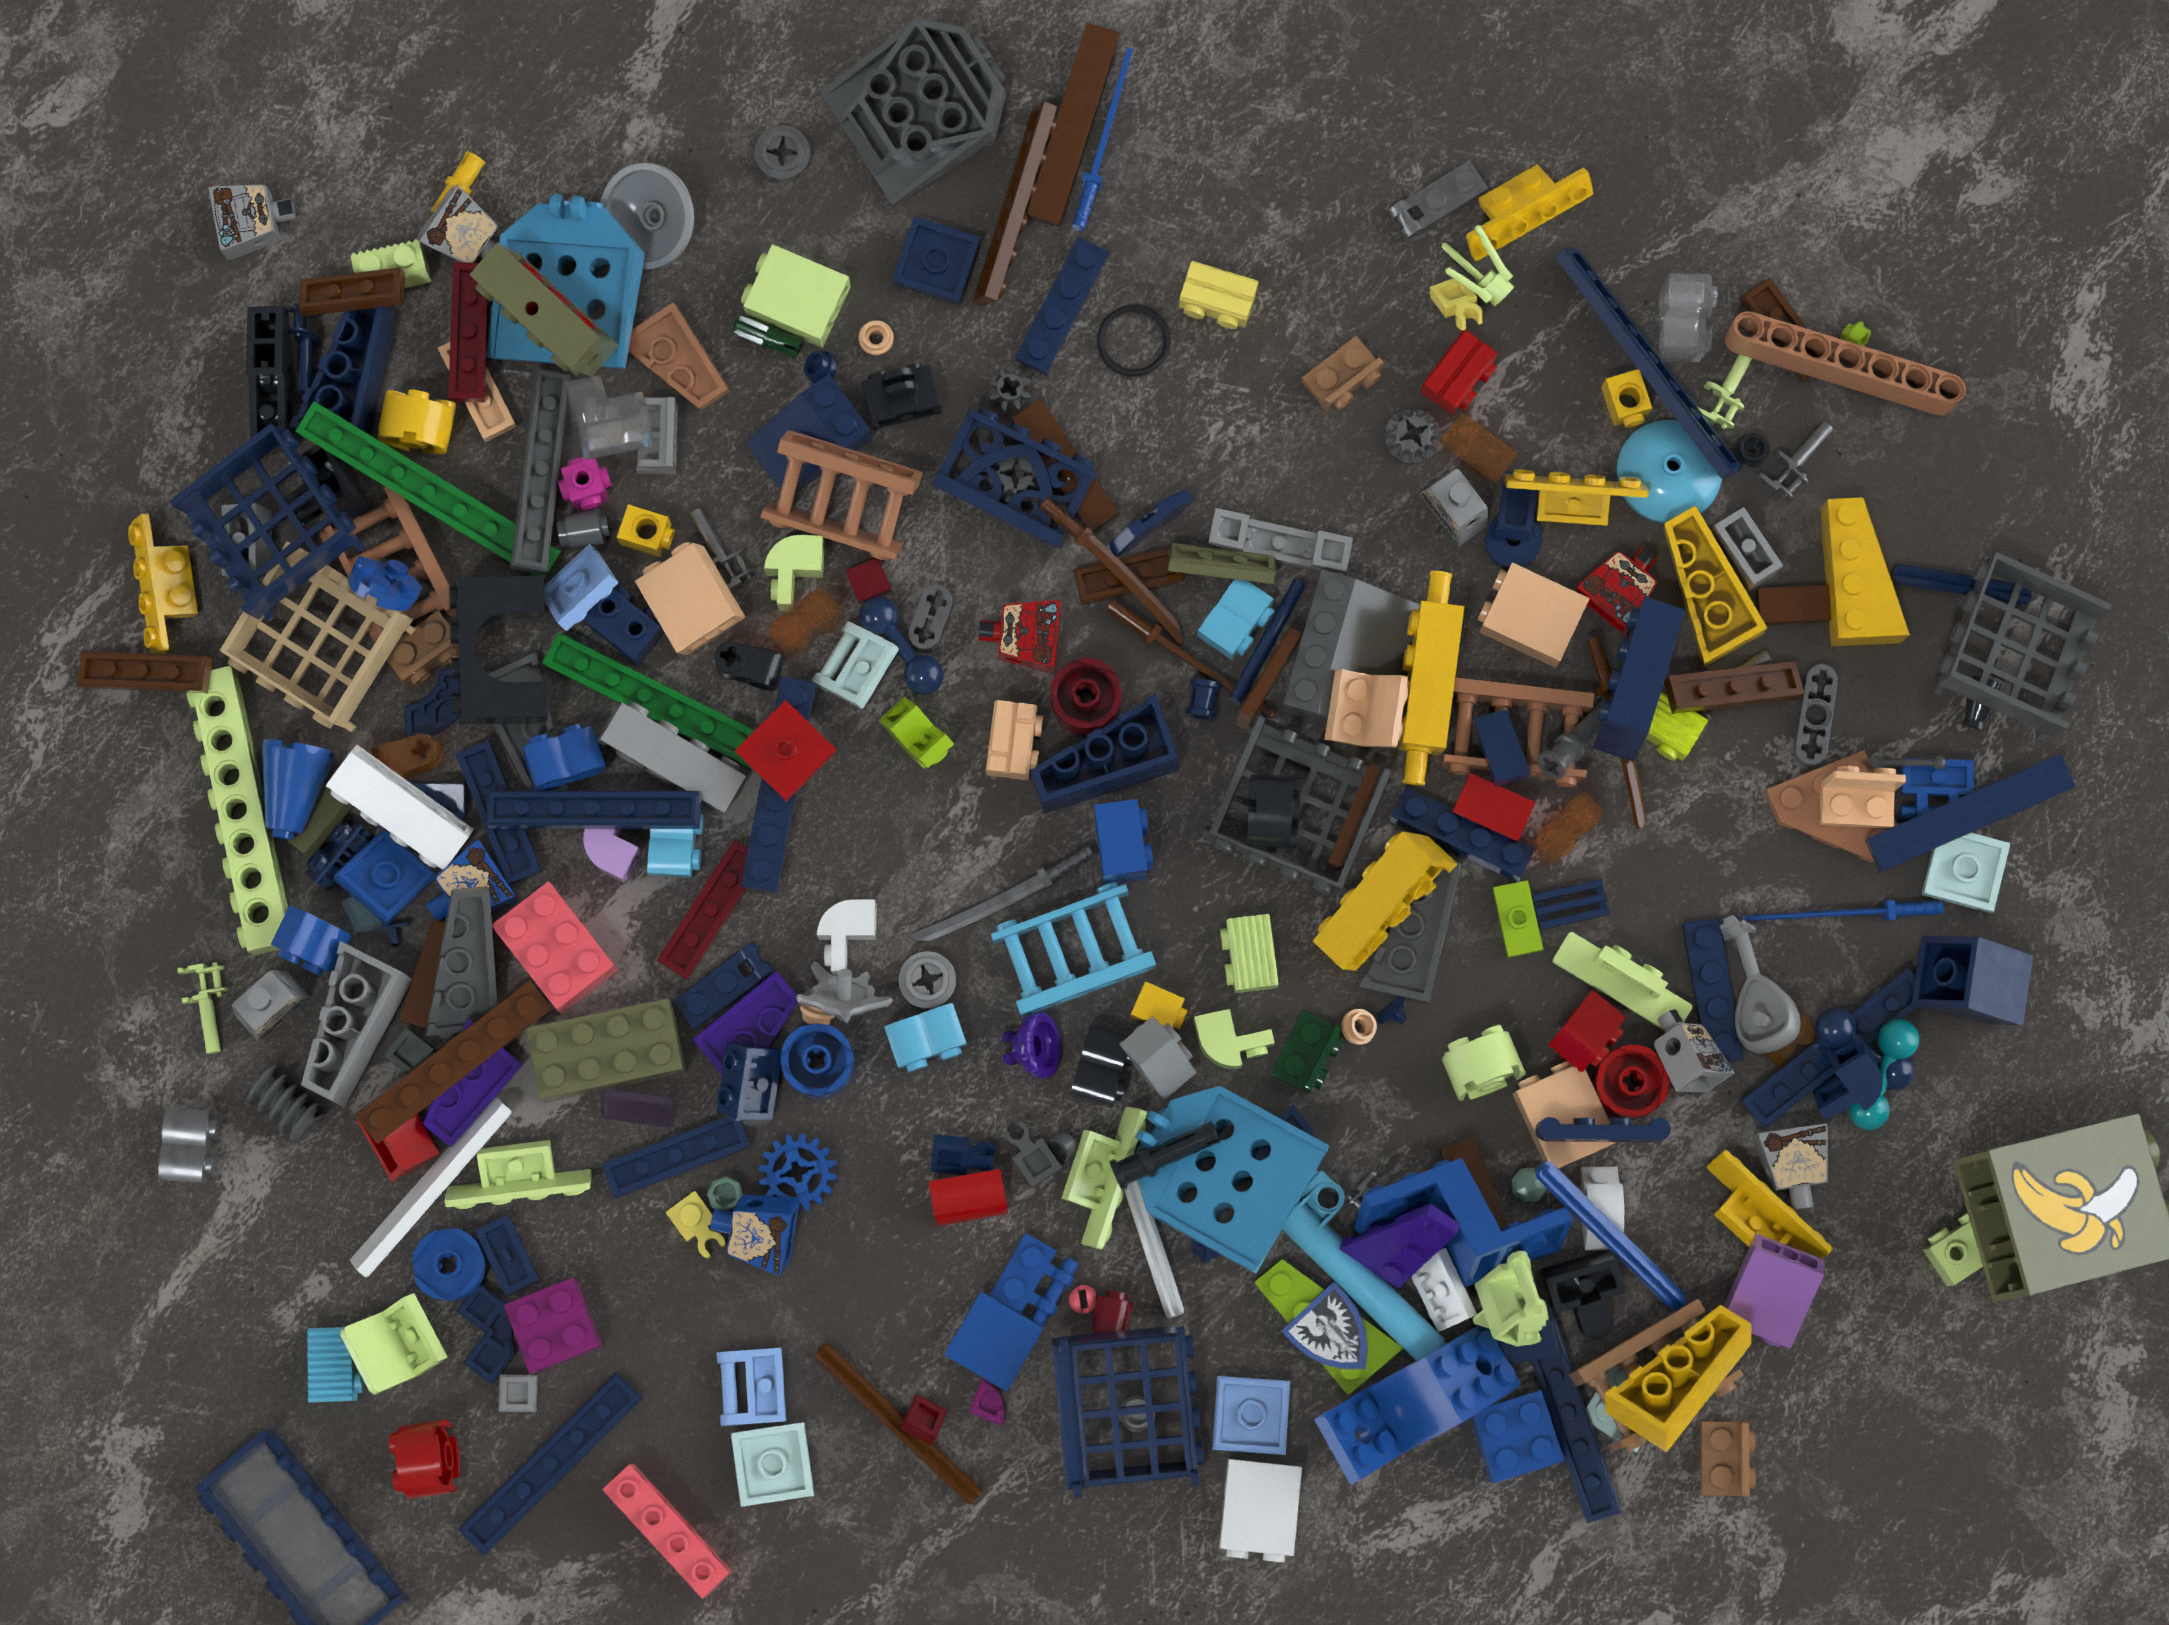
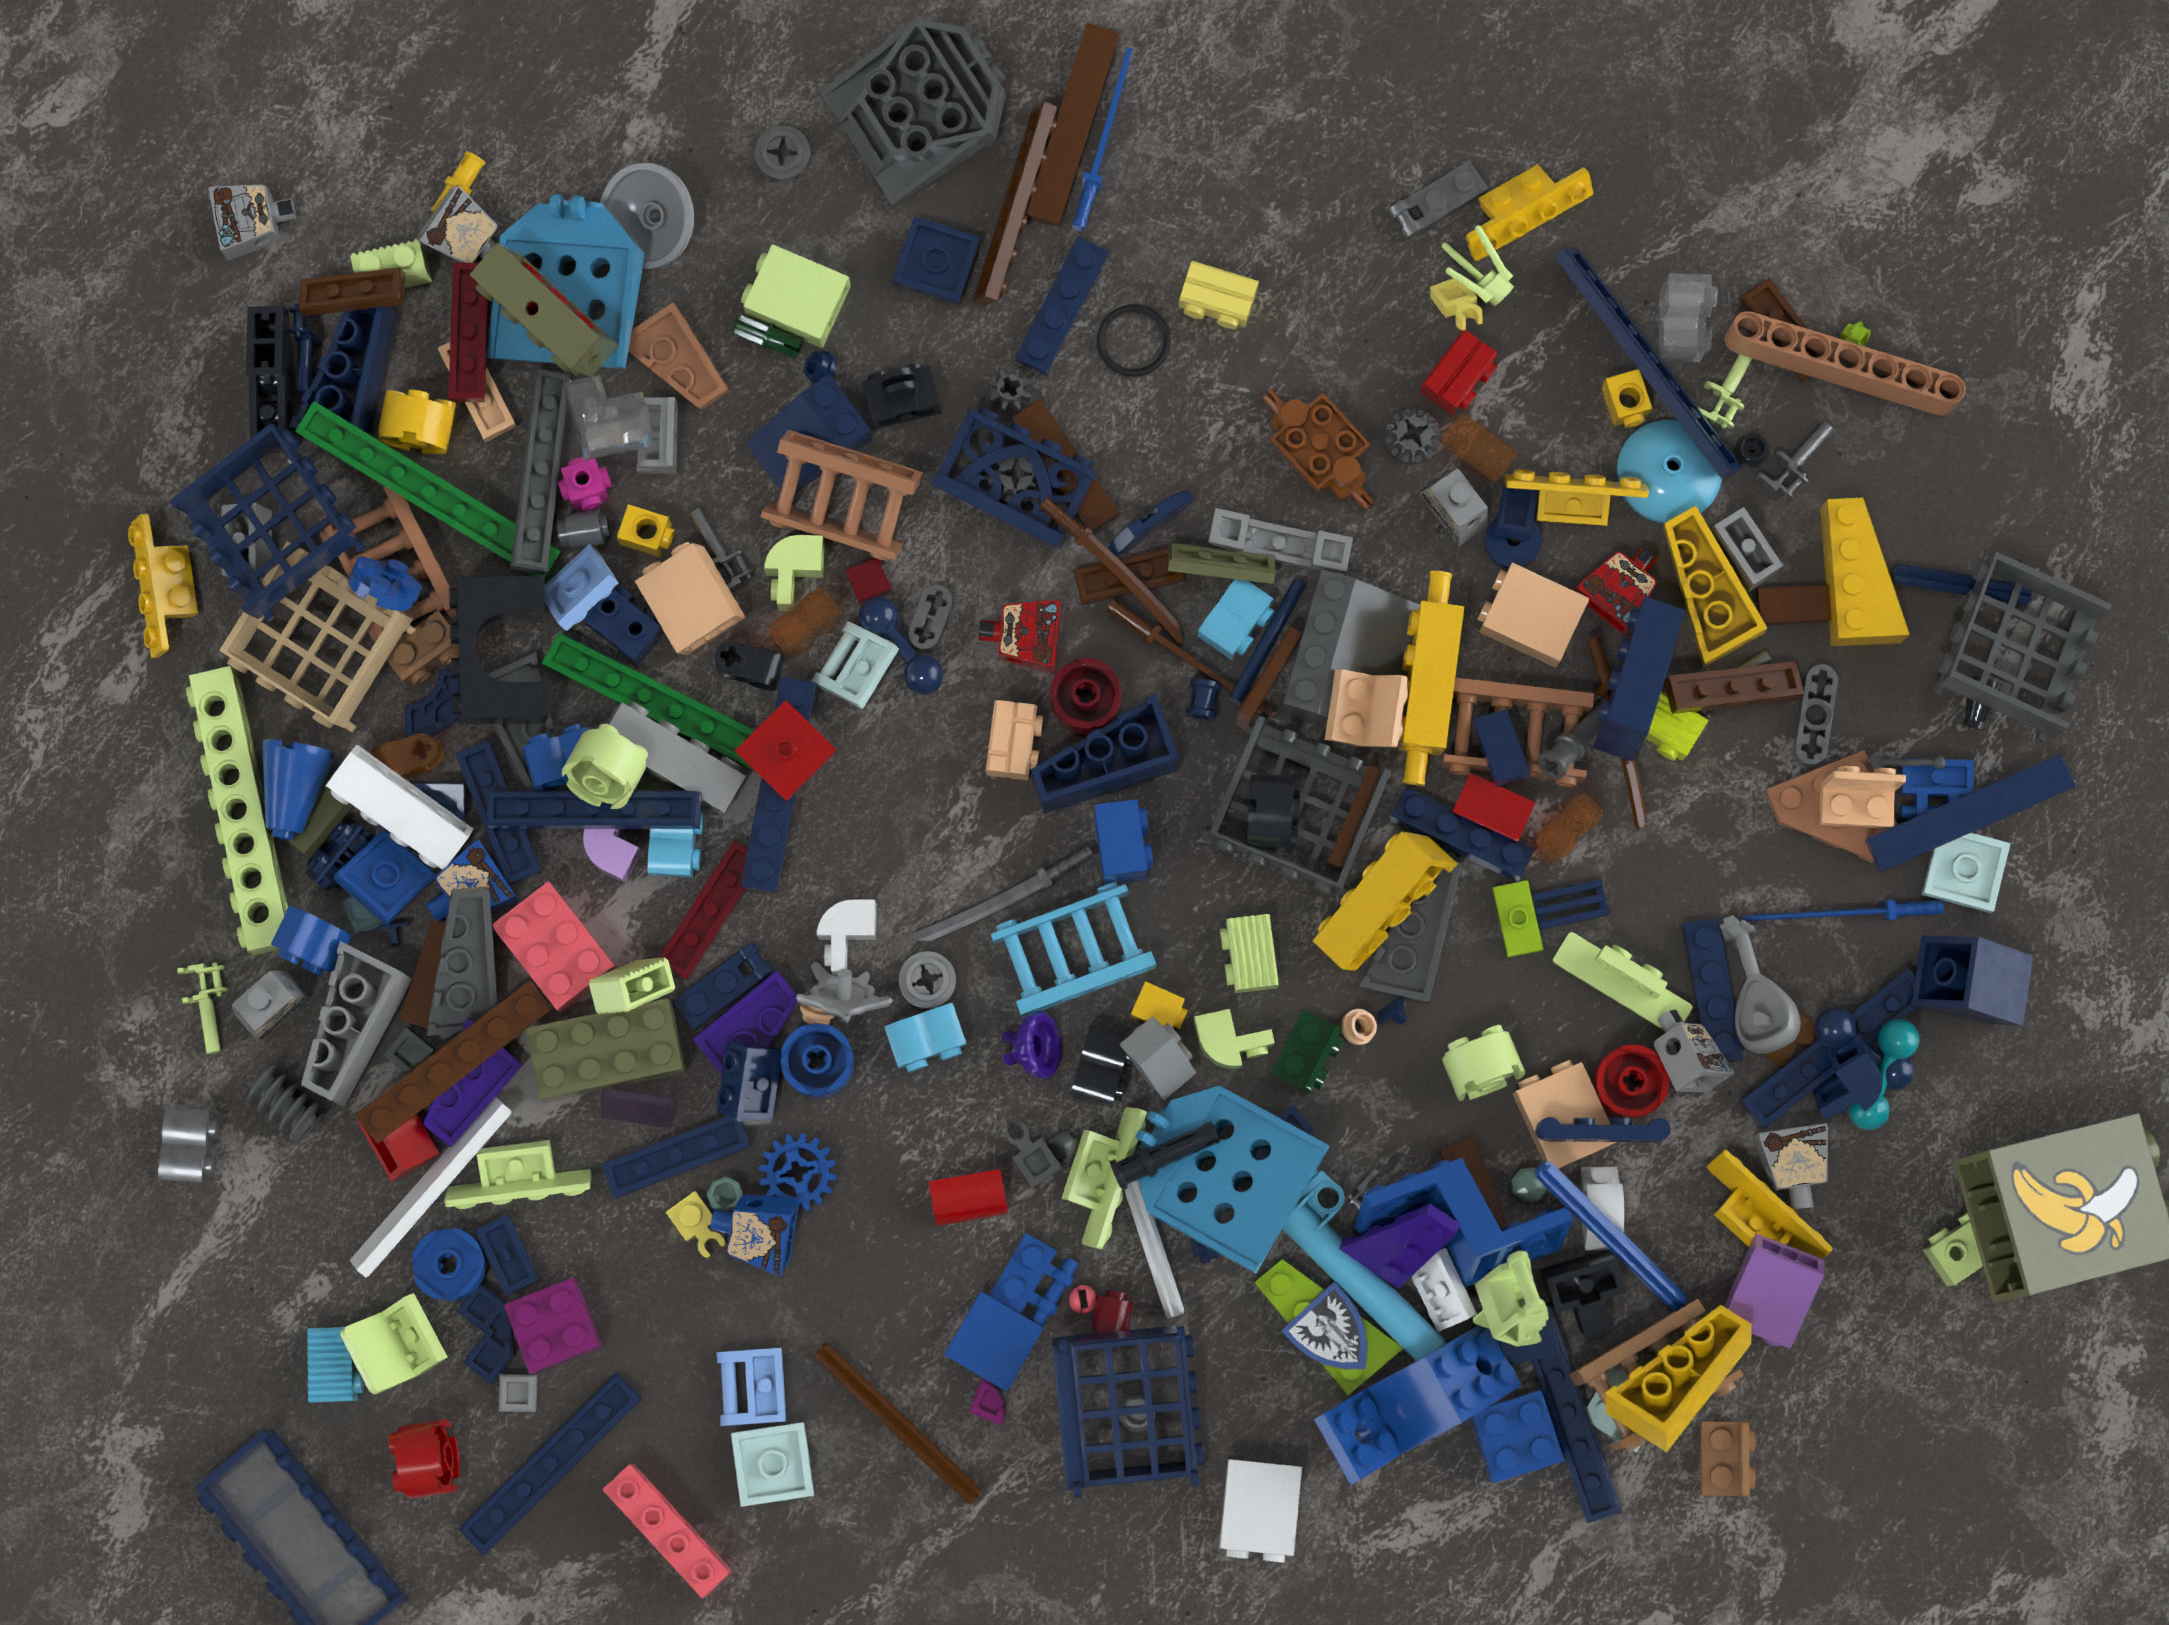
reddish brown tile [77,651,213,694] -> none
black brick [284,445,371,525] -> none
light nougat plate [859,320,894,356] -> none
lime brick [878,697,954,769] -> none
dark red tile [899,1394,948,1445] -> none
dark blue plate [931,1134,995,1175] -> none
light blue plate [1212,1376,1290,1455] -> none
medium nougat bracket [1301,335,1384,413] -> none
red brick [1549,990,1626,1072] -> none
none -> yellowish green brick [562,724,648,809]
none -> yellowish green brick [589,958,675,1014]
none -> dark orange piece [1261,389,1376,512]

